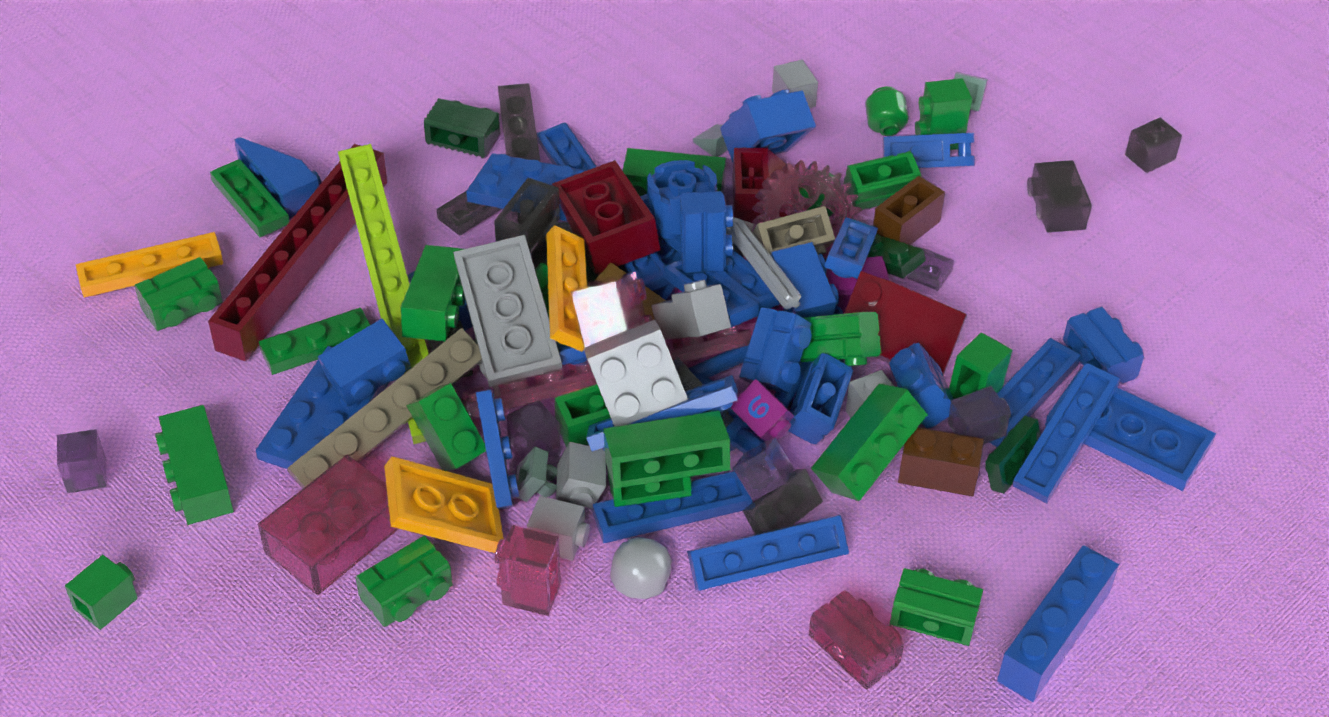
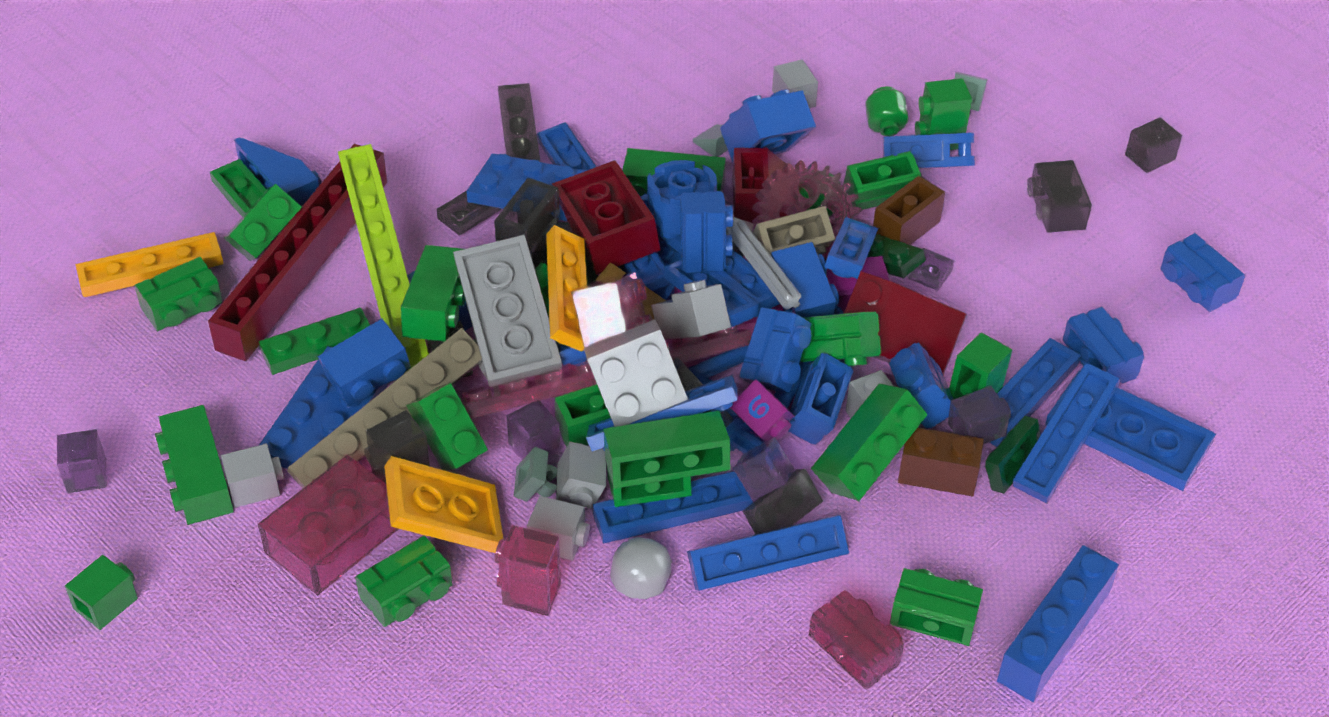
dark green brick [424,98,500,158] -> none
blue plate [476,390,520,510] -> none
none -> light grey brick [221,443,284,508]
none -> green brick [224,184,302,261]
none -> clear smoke brick [364,410,430,498]
none -> blue brick [1160,233,1245,312]

